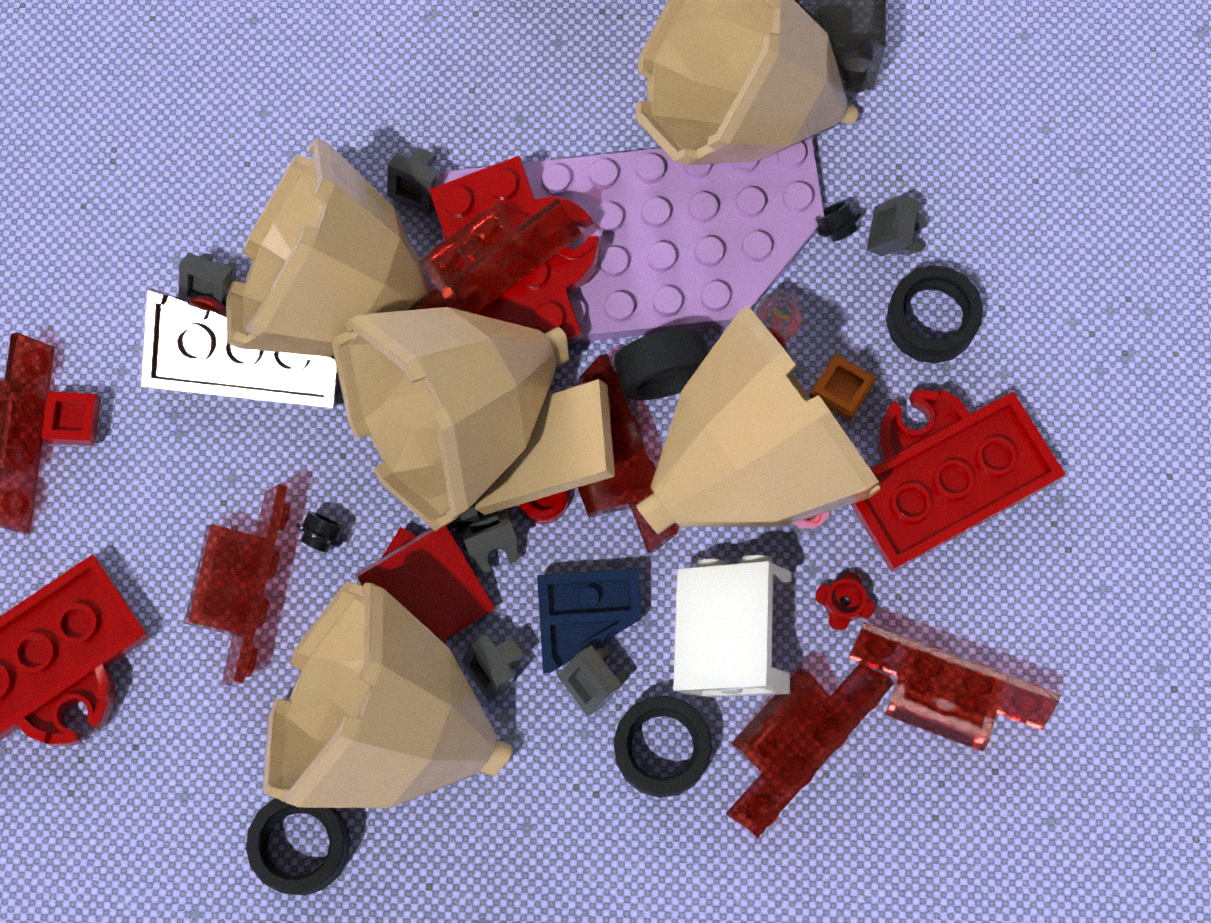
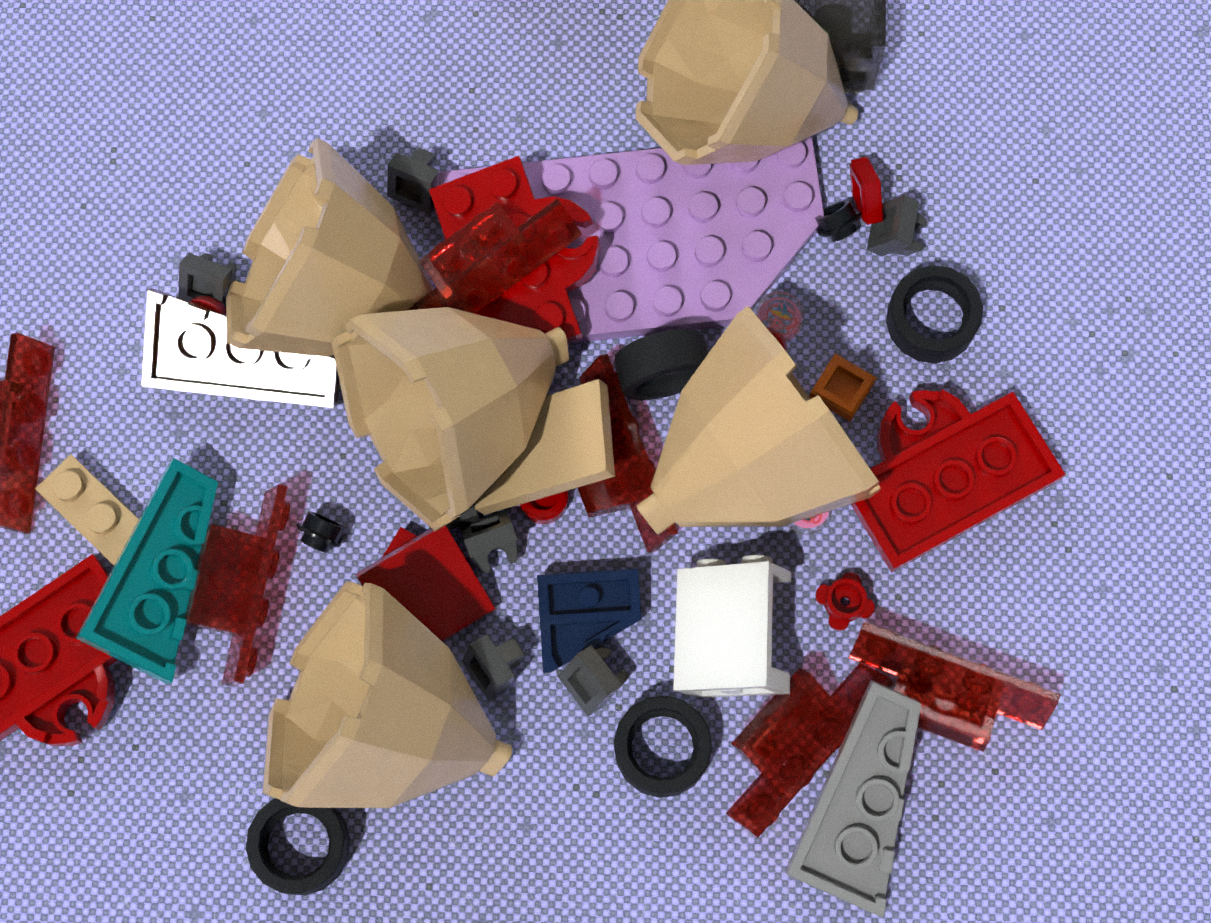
red plate [41,391,101,446] -> none
none -> tan plate [35,454,139,566]
none -> teal wing [76,458,218,684]
none -> light grey wing [785,680,921,918]
none -> red tile [849,157,883,225]

